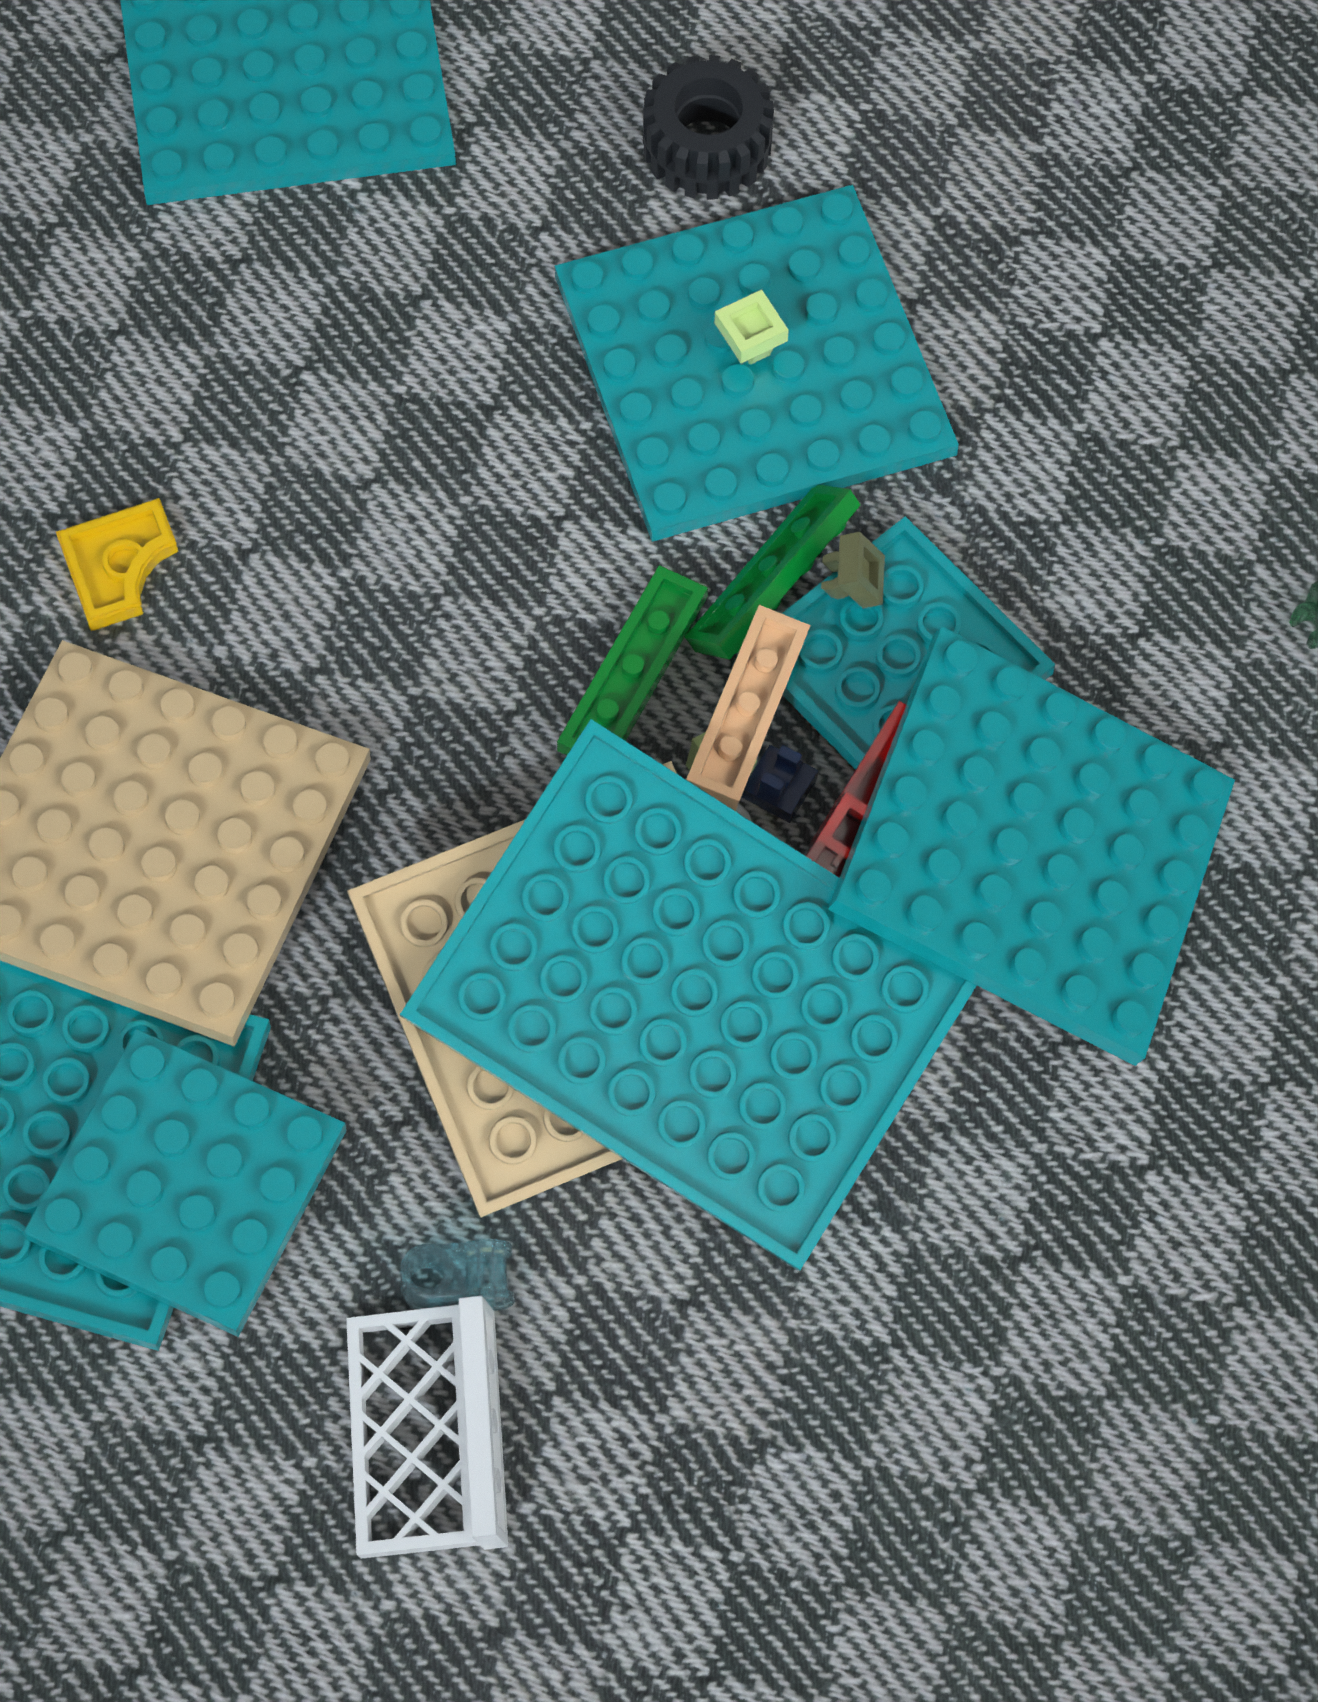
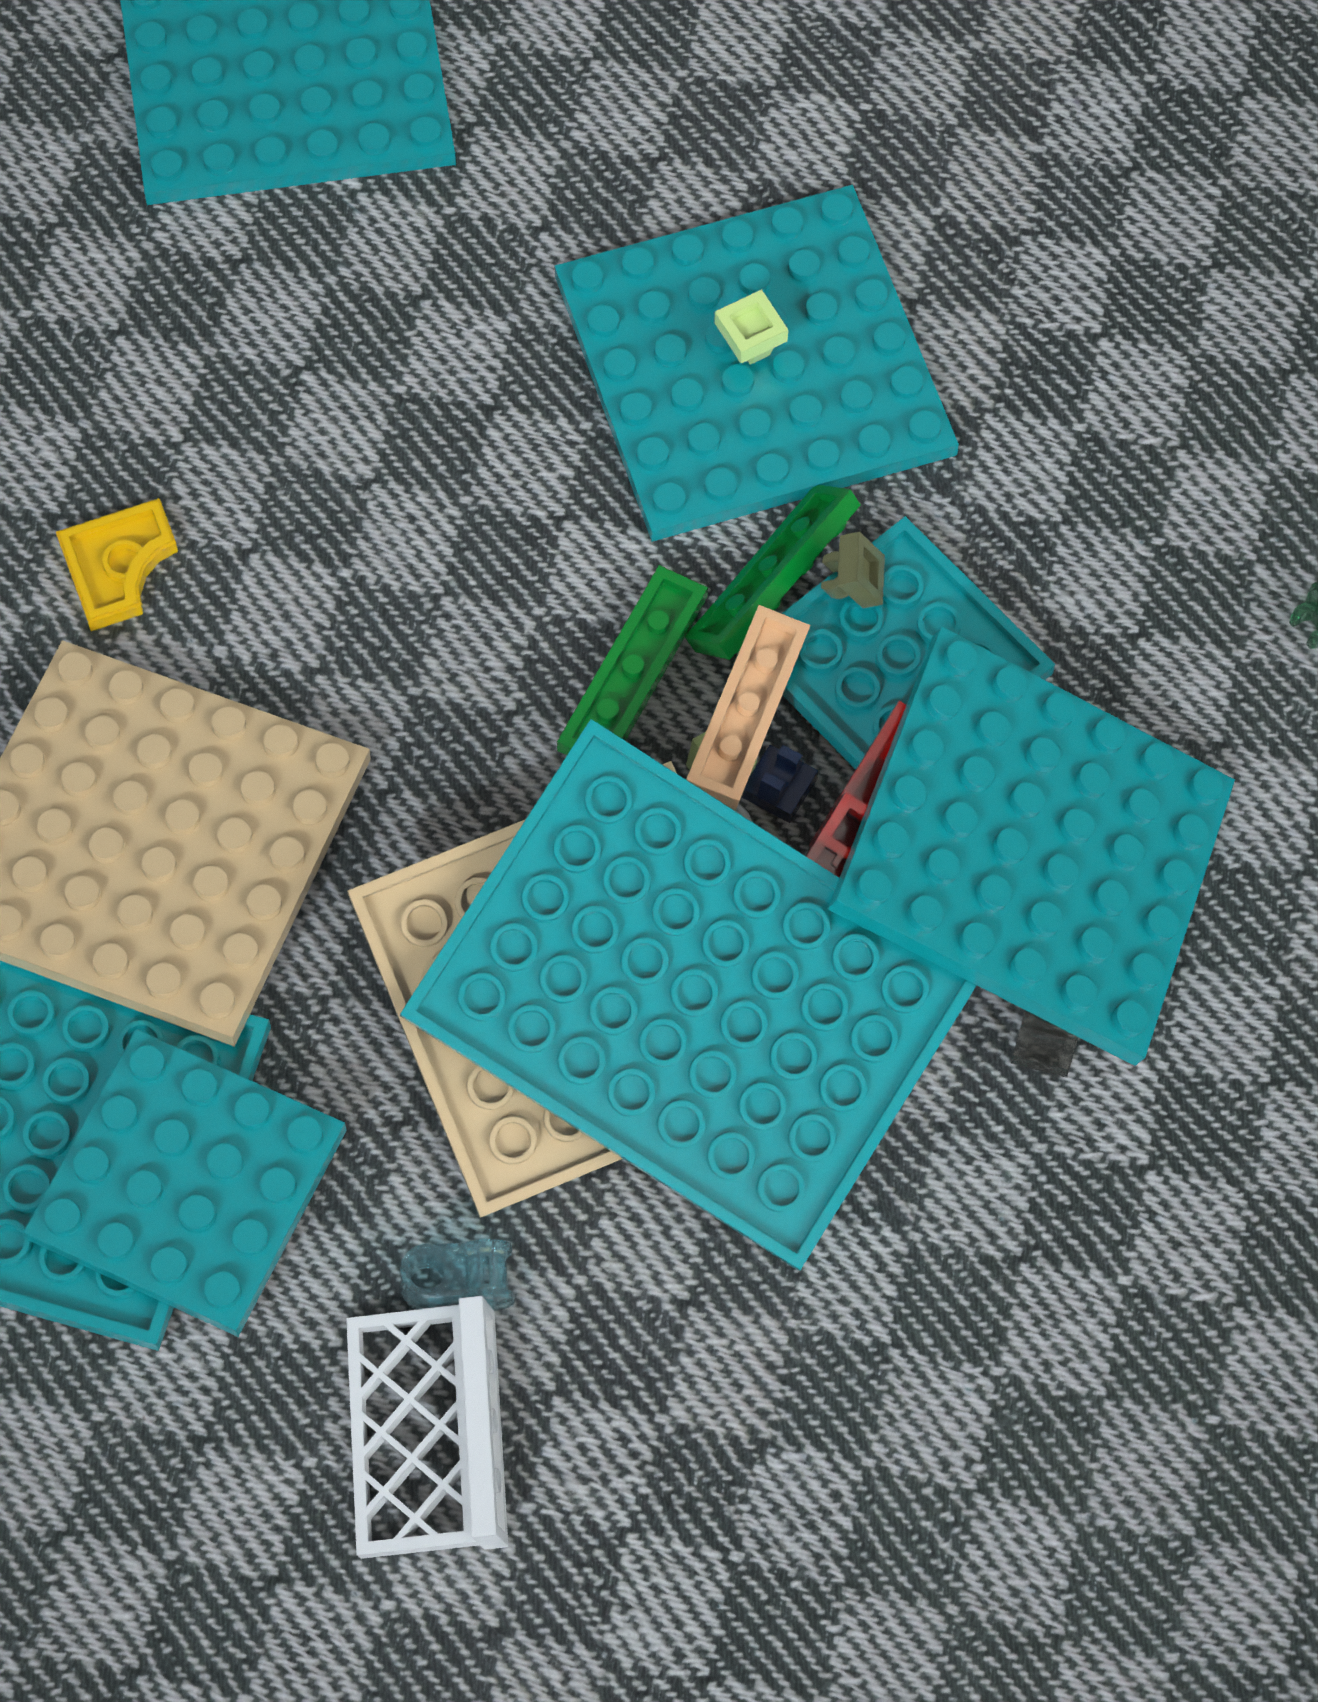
black tyre [643,55,774,200] -> none
none -> clear smoke tile [1011,1010,1078,1078]

